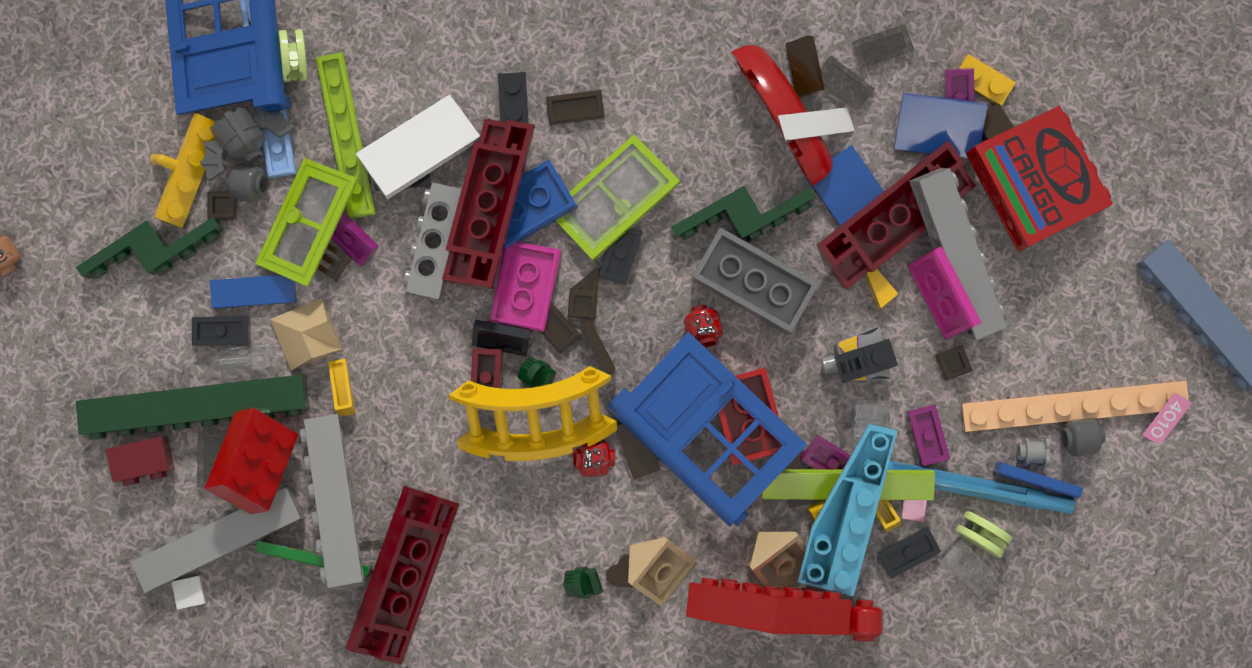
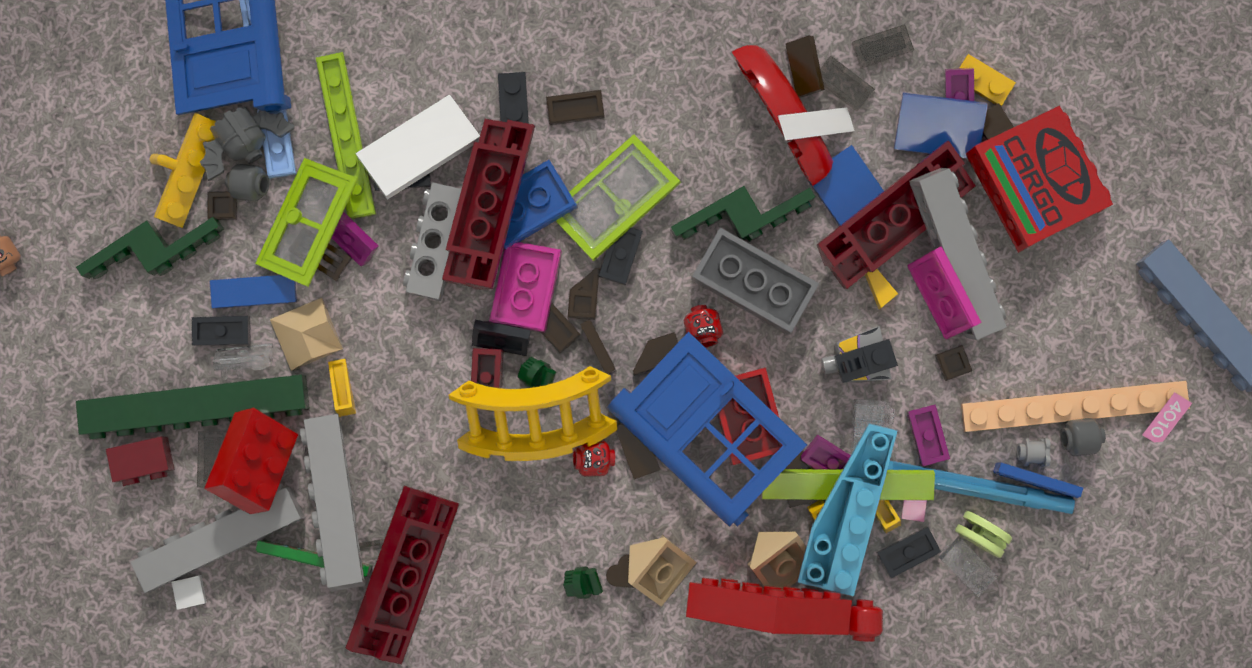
yellowish green head [278,29,307,82] -> none
none -> dark brown tile [633,332,678,375]

